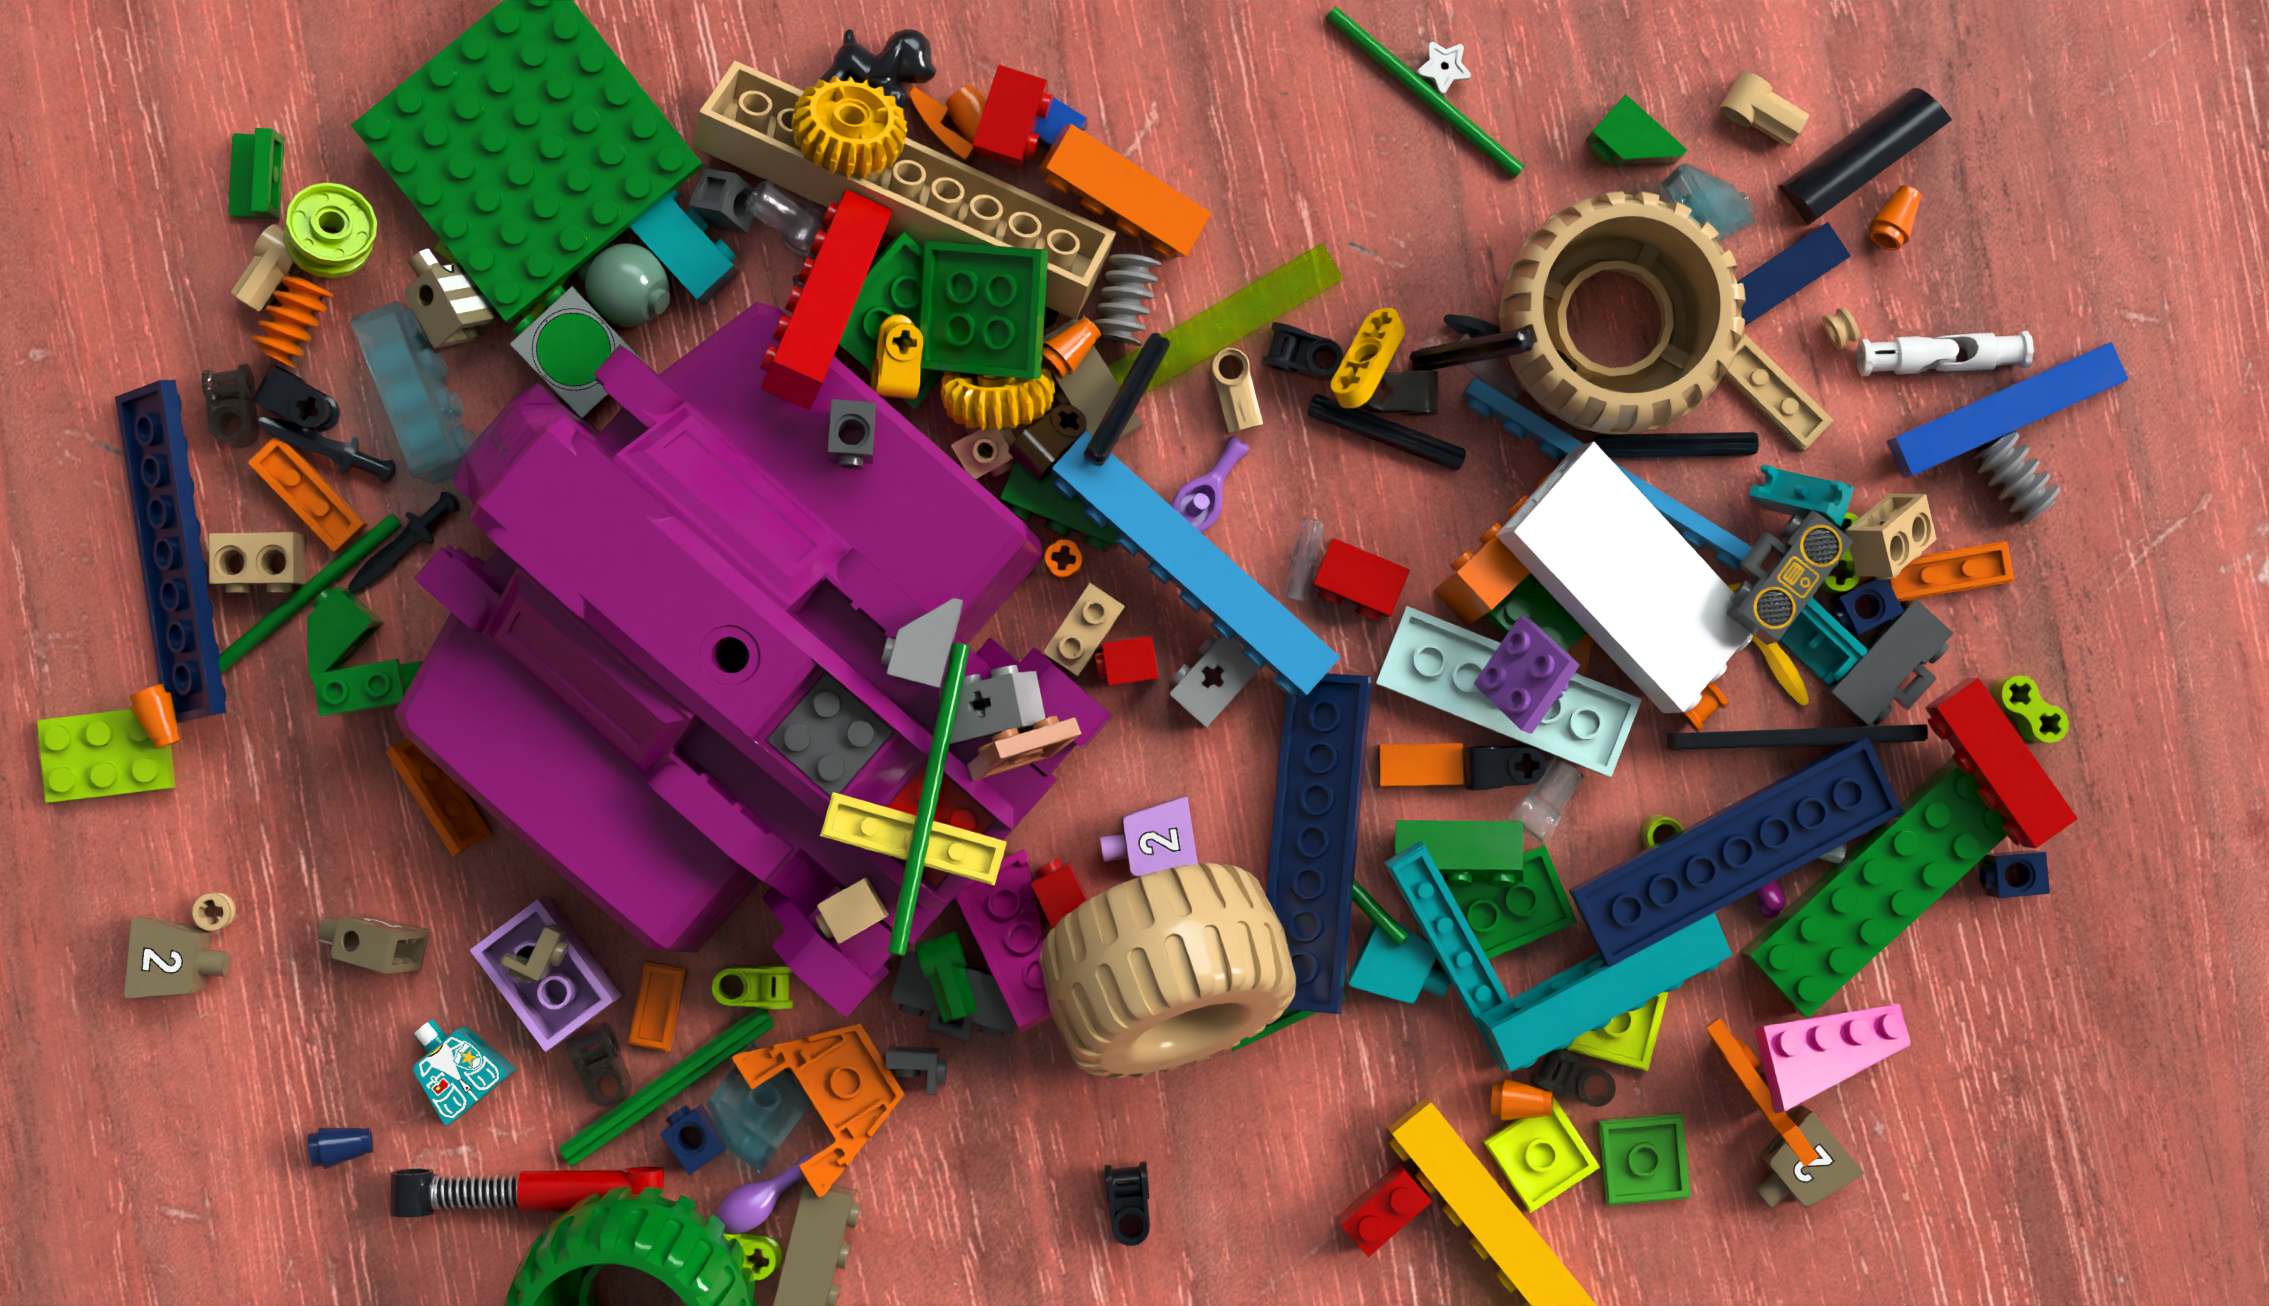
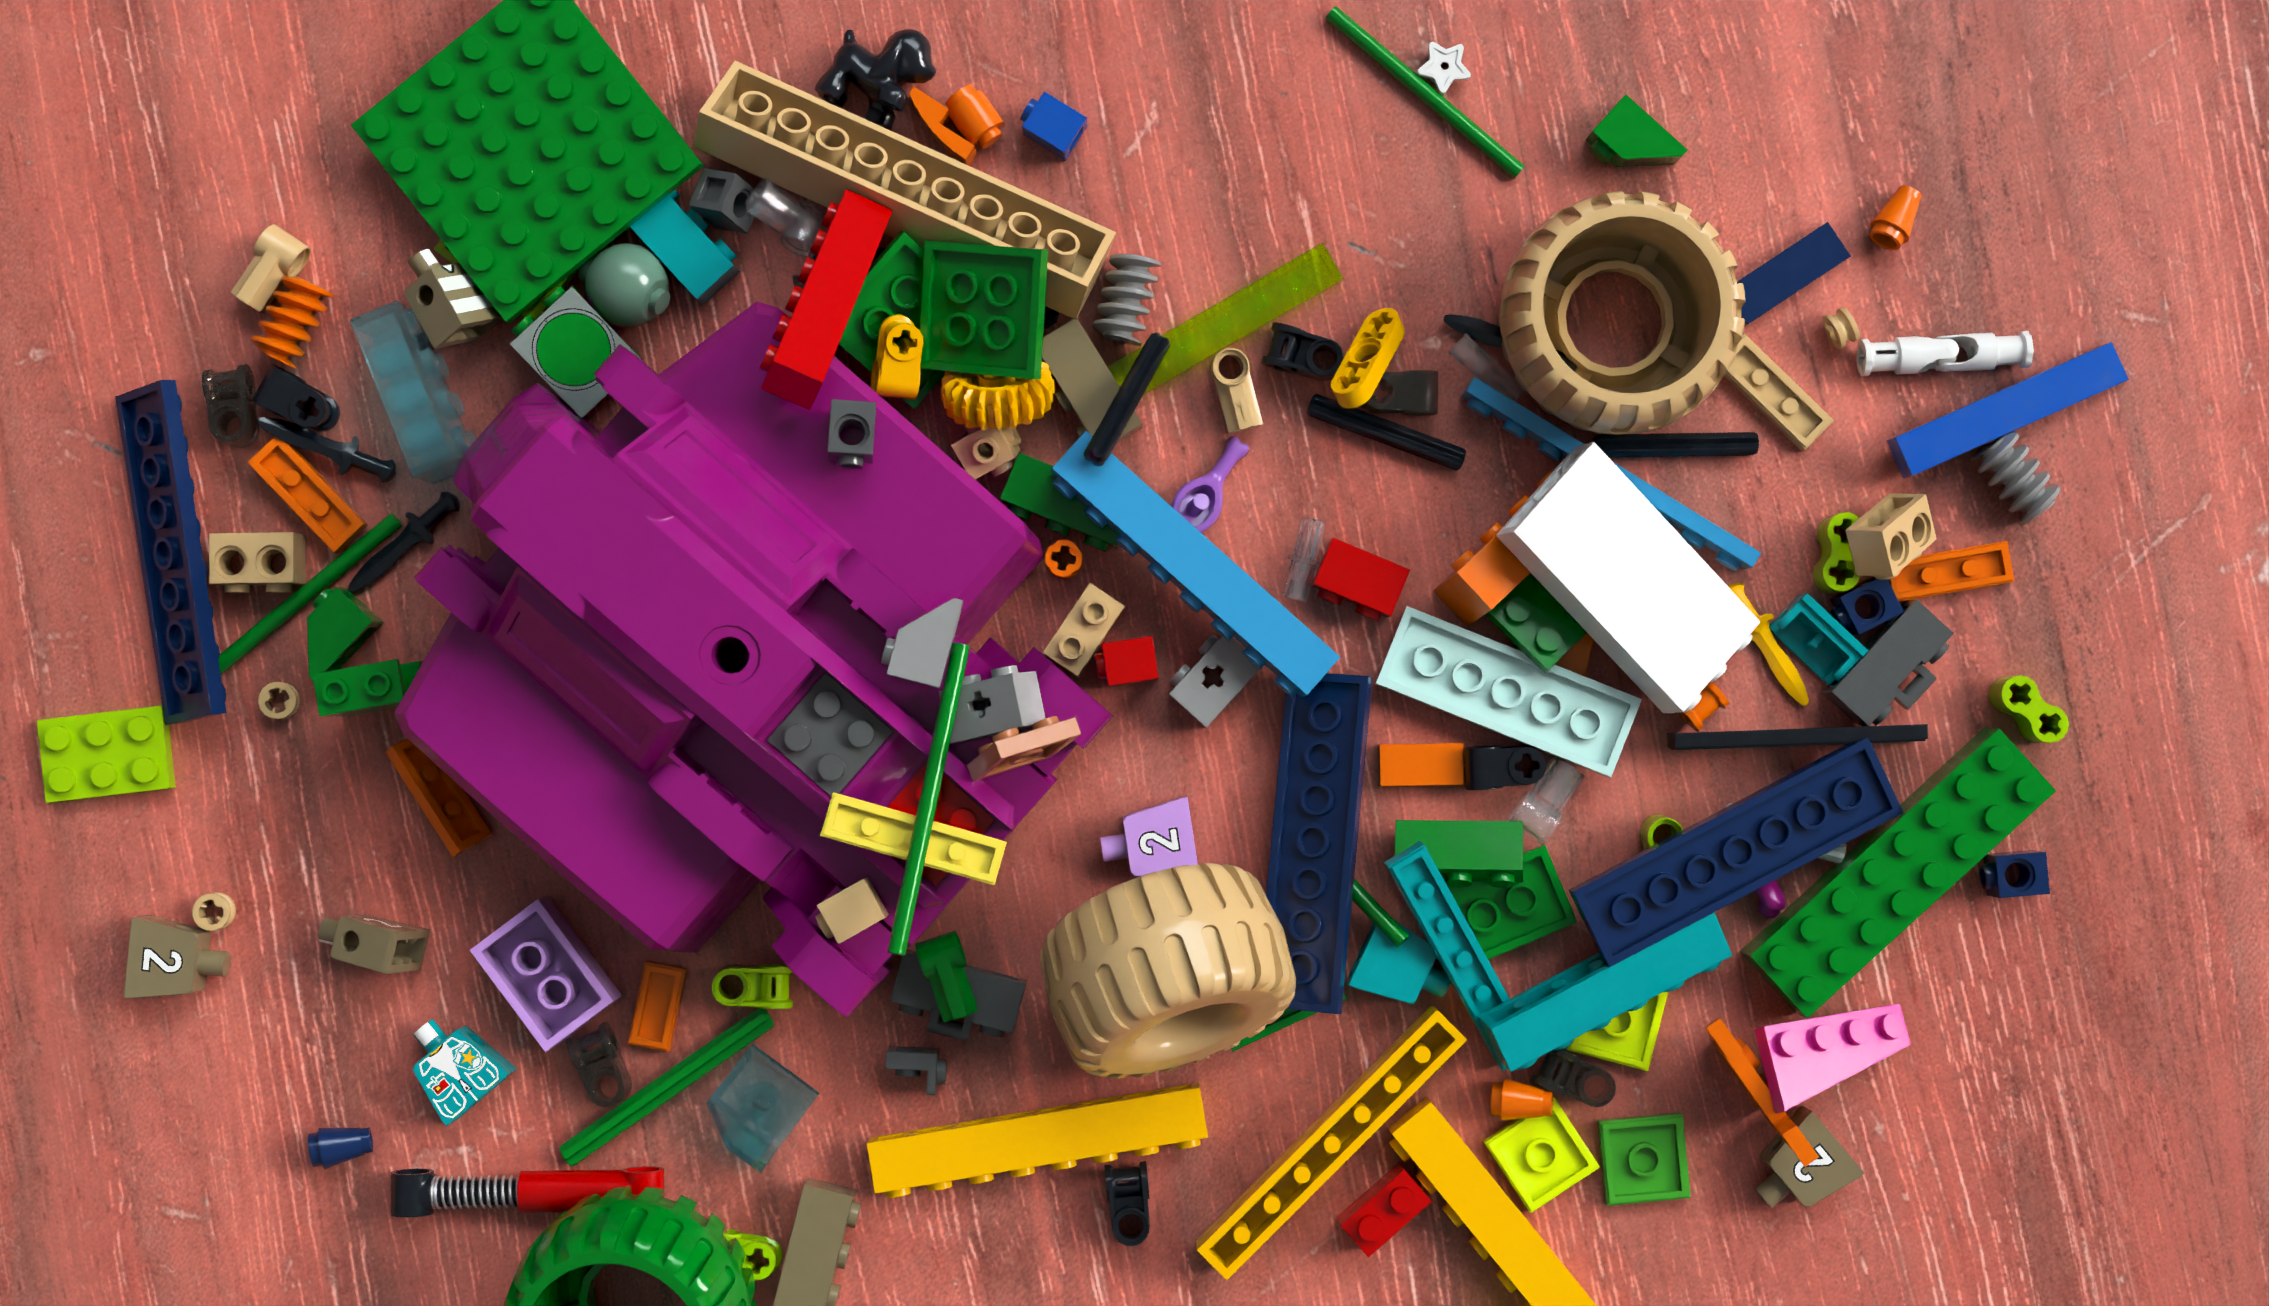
orange cone [129,684,181,749] -> none
green panel [228,128,285,219] -> none
lime wheel [283,182,377,279] -> none
dark tan bracket [500,924,569,984] -> none
dark blue brick [660,1104,730,1175] -> none
medium lavender piece [716,1154,813,1234] -> none
orange wing [730,1024,905,1199] -> none
yellow gear [791,75,907,179] -> none
dark pink wing [955,849,1052,1033] -> none
red brick [972,64,1053,169] -> none
dark brown piece [1008,404,1087,482] -> none
red brick [1030,858,1089,929] -> none
orange brick [1038,124,1212,260] -> none
orange cone [1042,317,1101,379] -> none
black axle [1409,328,1534,373] -> none
medium lavender plate [1473,615,1580,734] -> none
clear light blue slope [1661,163,1755,245] -> none
tan piece [1719,71,1809,147] -> none
dark grey piece [1727,510,1854,645] -> none
teal hinge [1749,464,1855,527] -> none
black brick [1779,88,1952,225] -> none
red brick [1925,678,2078,848] -> none
none -> tan bush [258,682,300,719]
none -> yellow brick [867,1082,1208,1198]
none -> yellow brick [1196,1005,1467,1280]

